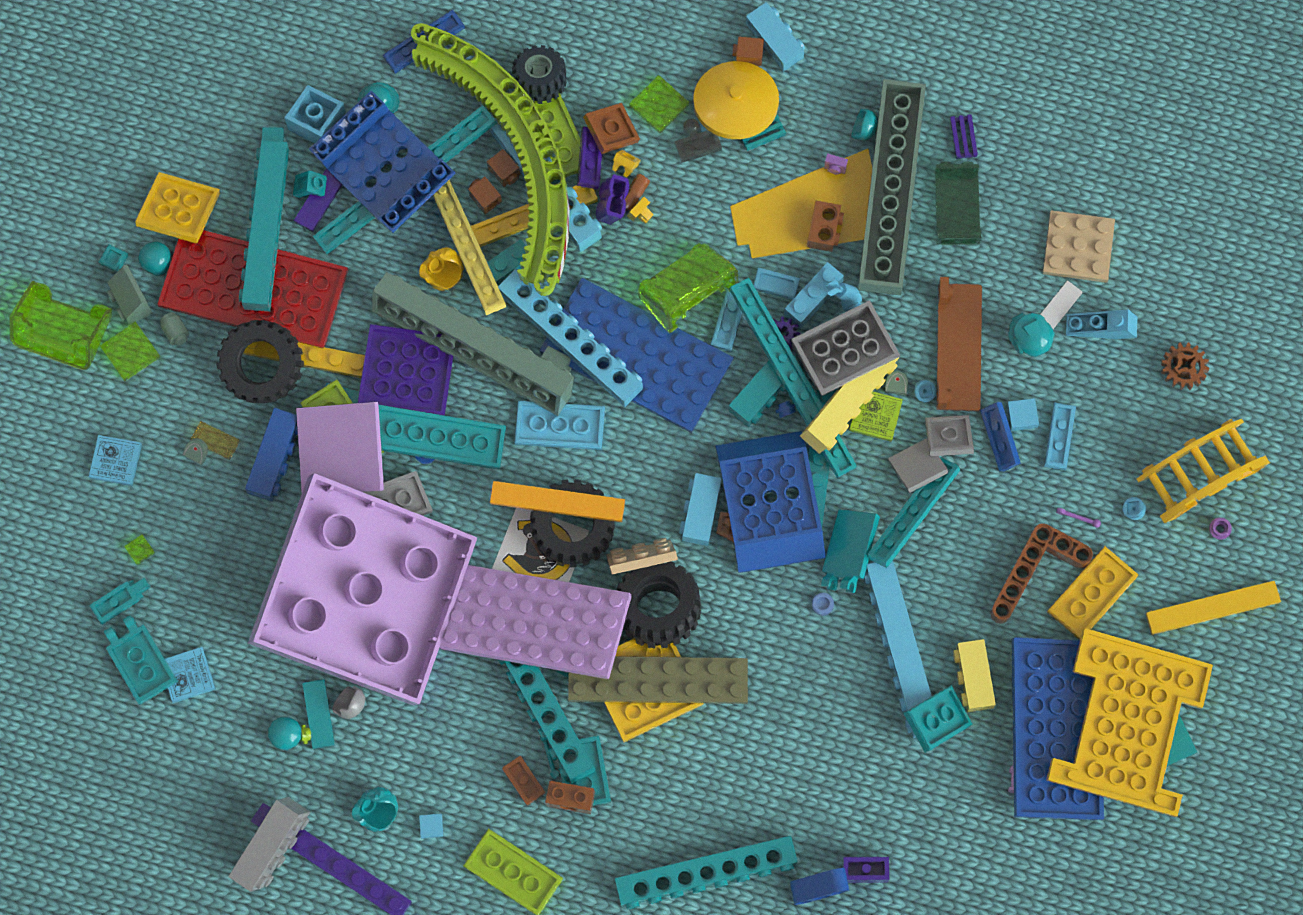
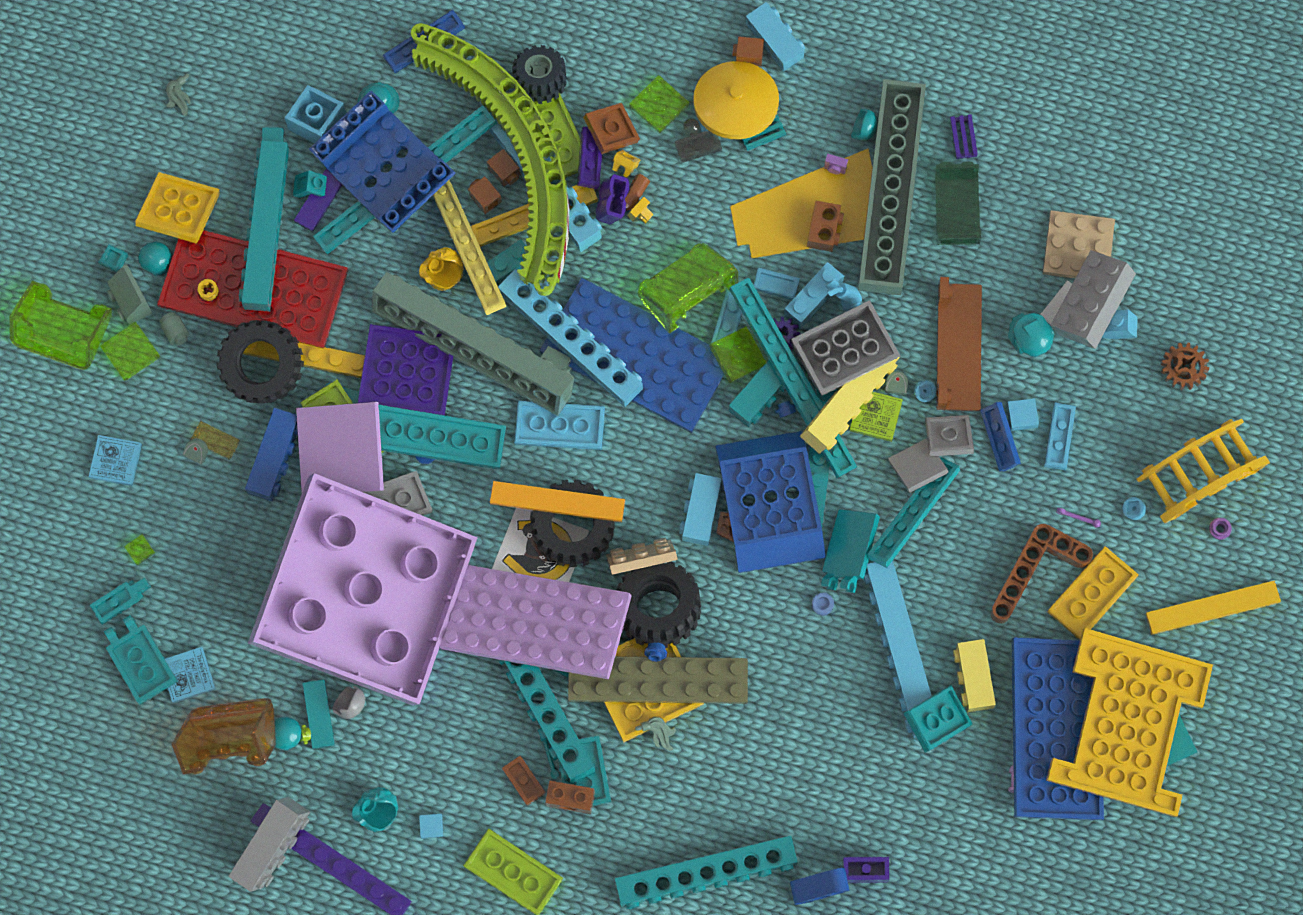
none -> sand green piece [166,74,191,117]
none -> clear orange windscreen [172,698,276,774]
none -> yellow bush [198,279,219,301]
none -> sand green piece [635,716,676,751]
none -> blue plate [644,643,667,662]
none -> clear neon green tile [709,326,767,383]
none -> light grey brick [1050,250,1136,349]

